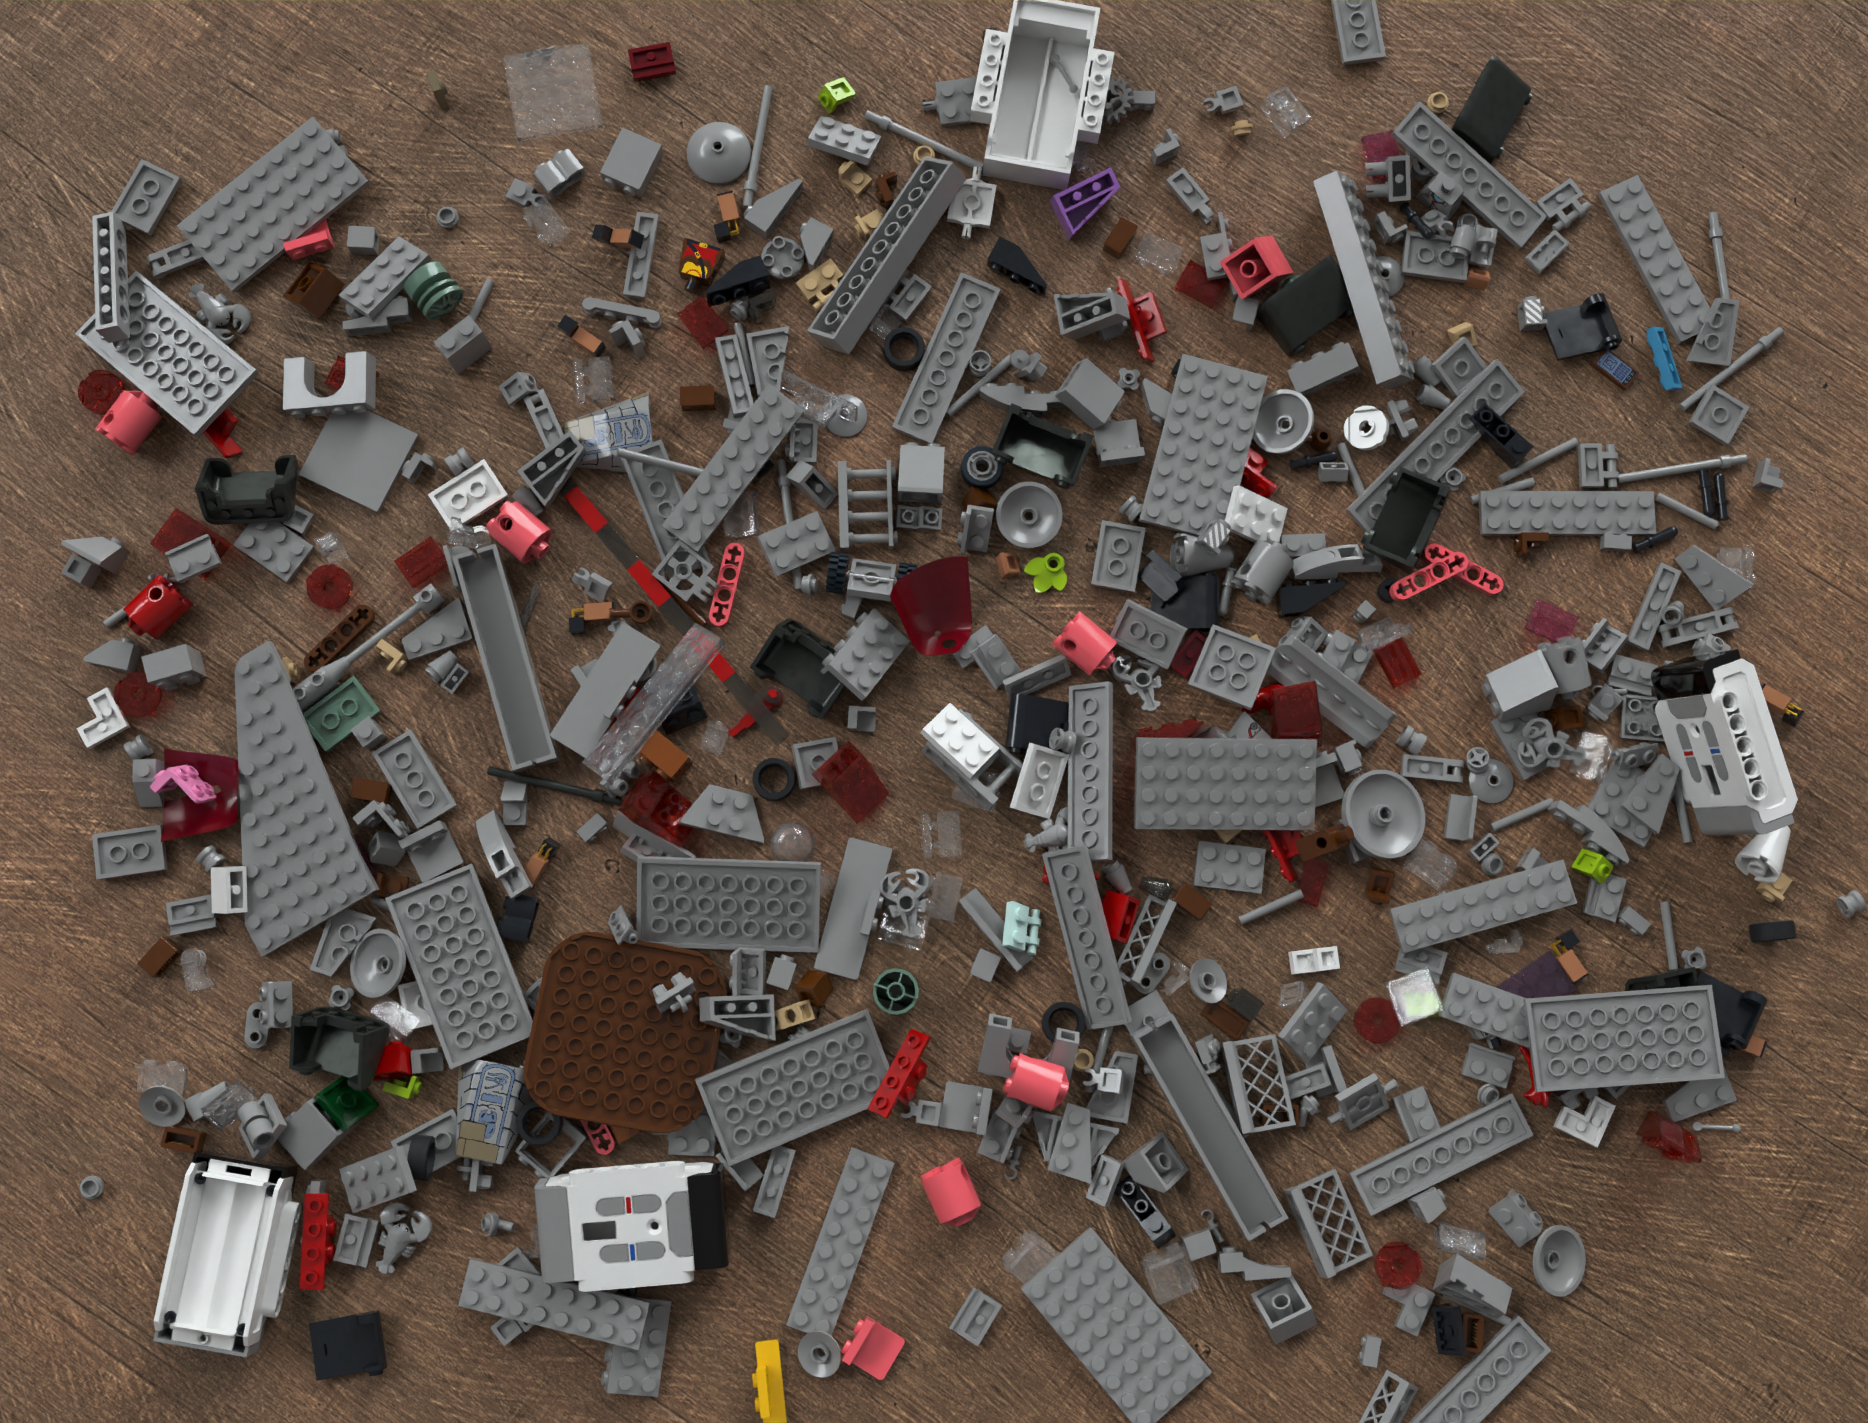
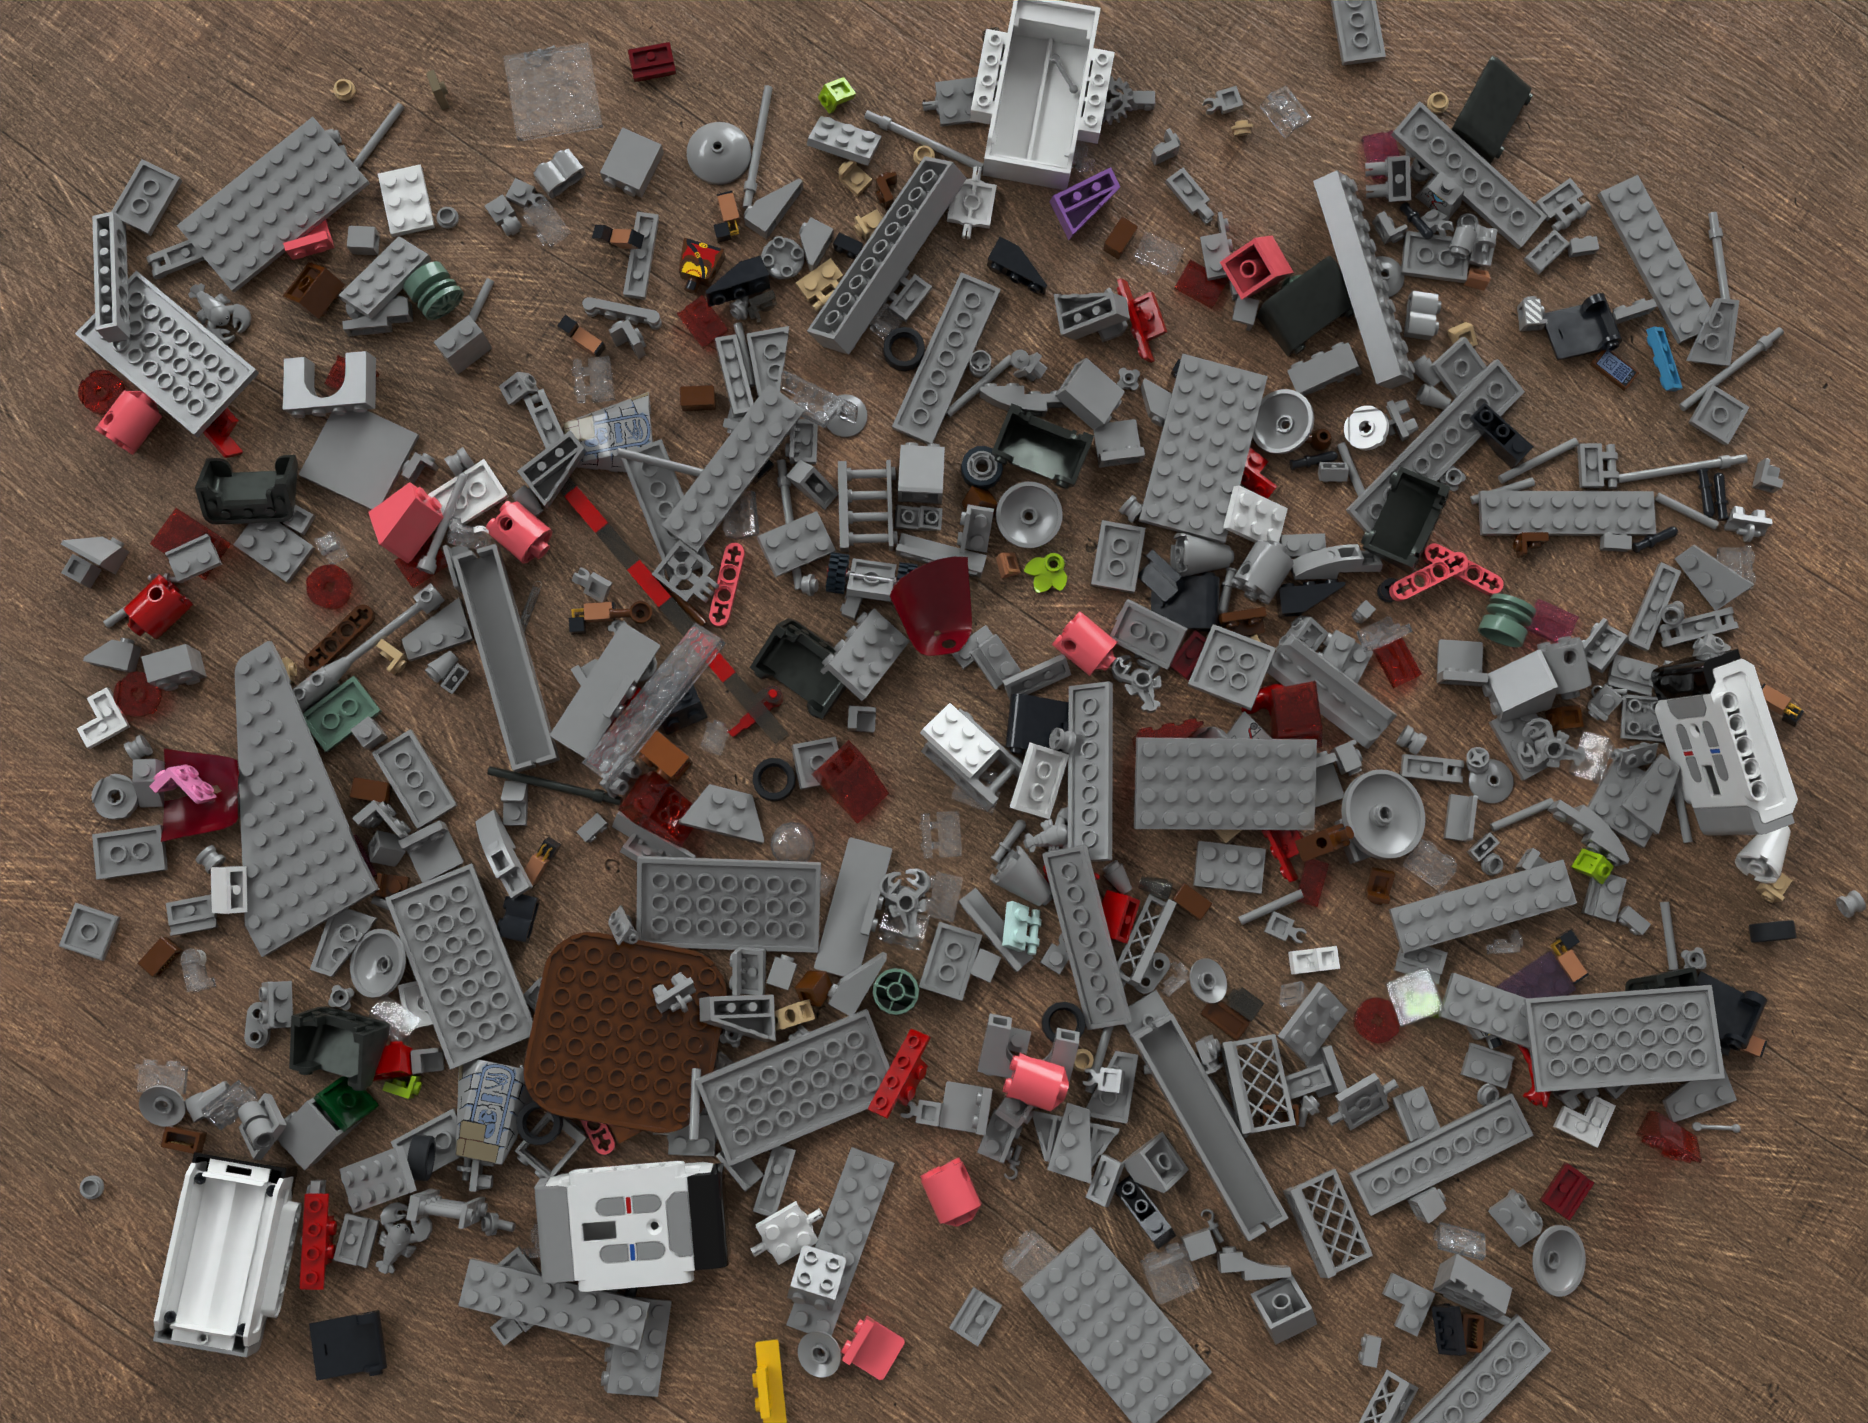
light grey brick [1195,519,1231,556] -> none
clear red plate [1374,1241,1422,1290] -> none
none -> light grey plate [59,903,121,961]
none -> light grey plate [91,774,139,820]
none -> tan plate [333,79,356,101]
none -> light grey bar [353,103,405,170]
none -> coral slope [368,482,443,563]
none -> white plate [378,165,435,237]
none -> light grey fence [406,1188,488,1229]
none -> light grey piece [417,473,467,574]
none -> light grey plate [485,194,522,236]
none -> light grey bar [689,1068,701,1140]
none -> white plate [750,1201,824,1265]
none -> bracket [787,1245,846,1311]
none -> light grey slope [827,952,887,1016]
none -> black piece [833,232,864,259]
none -> light grey fence [896,533,987,578]
none -> light grey plate [919,922,982,1001]
none -> light grey piece [990,819,1026,864]
none -> light grey cone [990,846,1053,906]
none -> light grey plate [1040,933,1069,974]
none -> reddish brown bracket [1218,607,1267,636]
none -> light grey plate [1264,911,1307,943]
none -> light grey brick [1404,291,1441,340]
none -> light grey bracket [1436,639,1488,687]
none -> sand green wheel [1478,593,1536,648]
none -> dark red plate [1540,1162,1595,1221]
none -> light grey piece [1567,236,1599,258]
none -> light grey plate [1612,298,1657,324]
none -> light grey hips [1724,506,1772,542]

